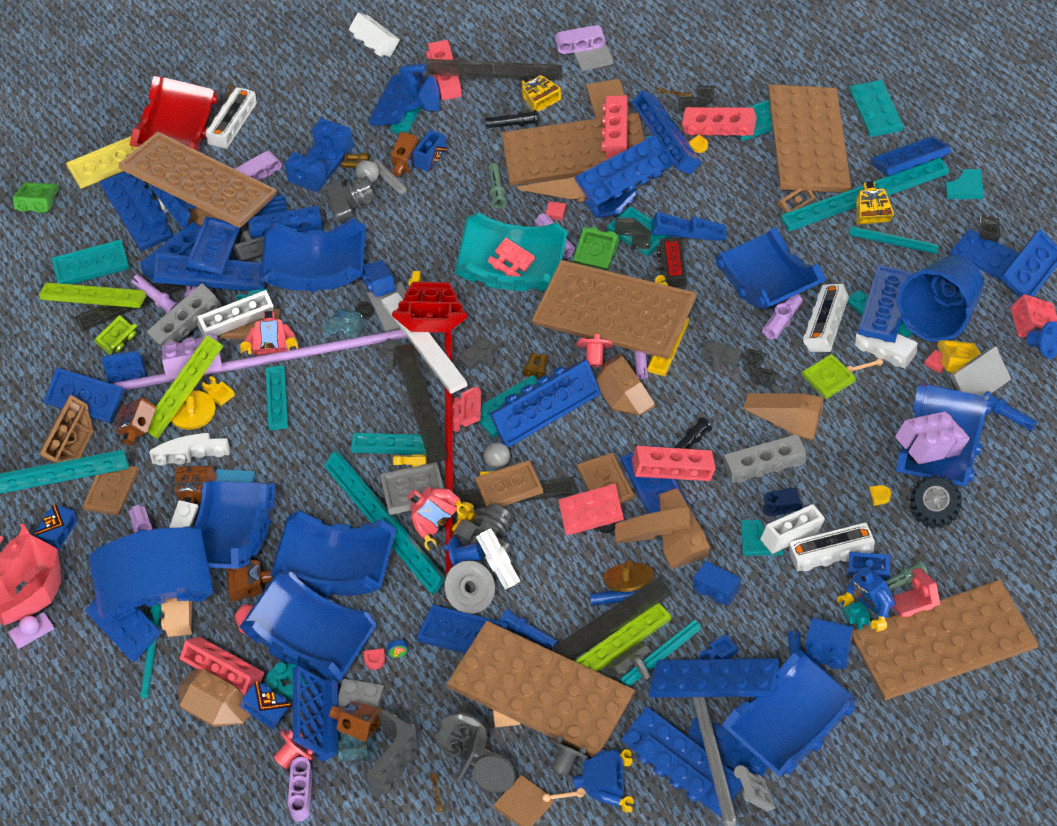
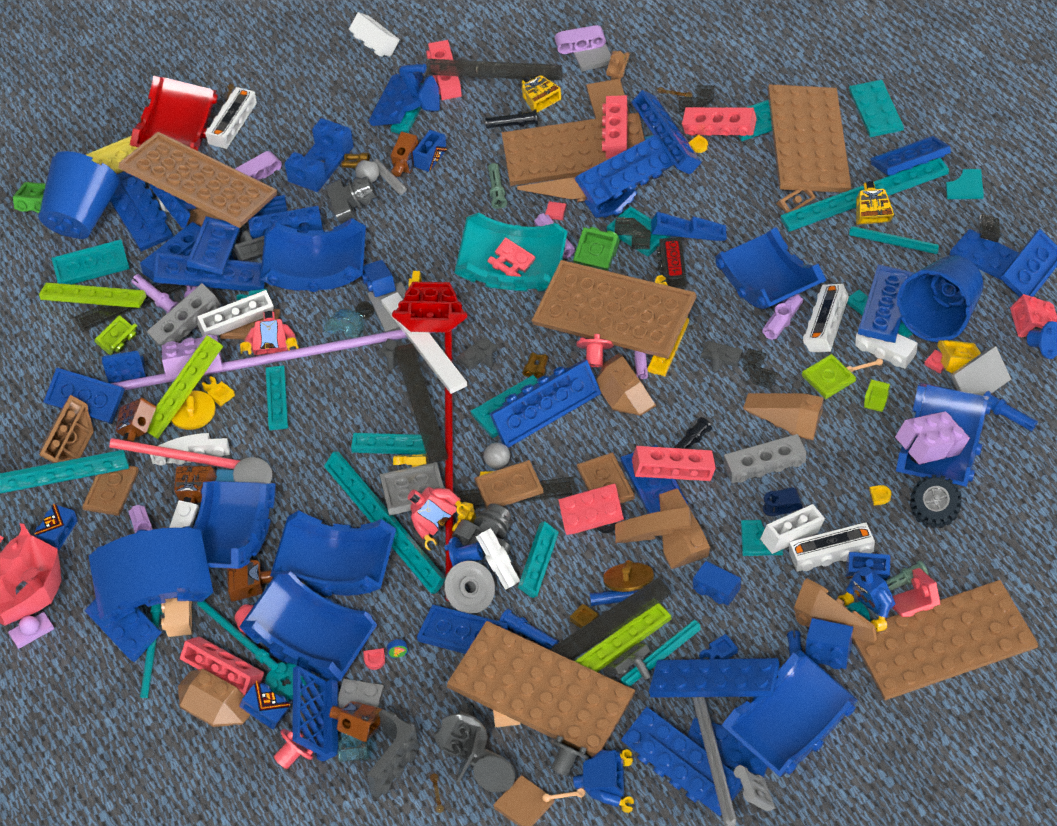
lavender beam [288,757,313,821] -> none
coral plate [452,386,481,432] -> none
none -> blue cone [38,151,120,239]
none -> coral piece [109,438,240,469]
none -> teal bar [197,601,278,671]
none -> light grey dish [233,457,272,483]
none -> teal plate [518,521,559,598]
none -> pearl gold plate [570,603,599,632]
none -> medium nougat hips [606,51,630,80]
none -> medium nougat wedge [794,578,877,642]
none -> lime panel [864,379,890,412]

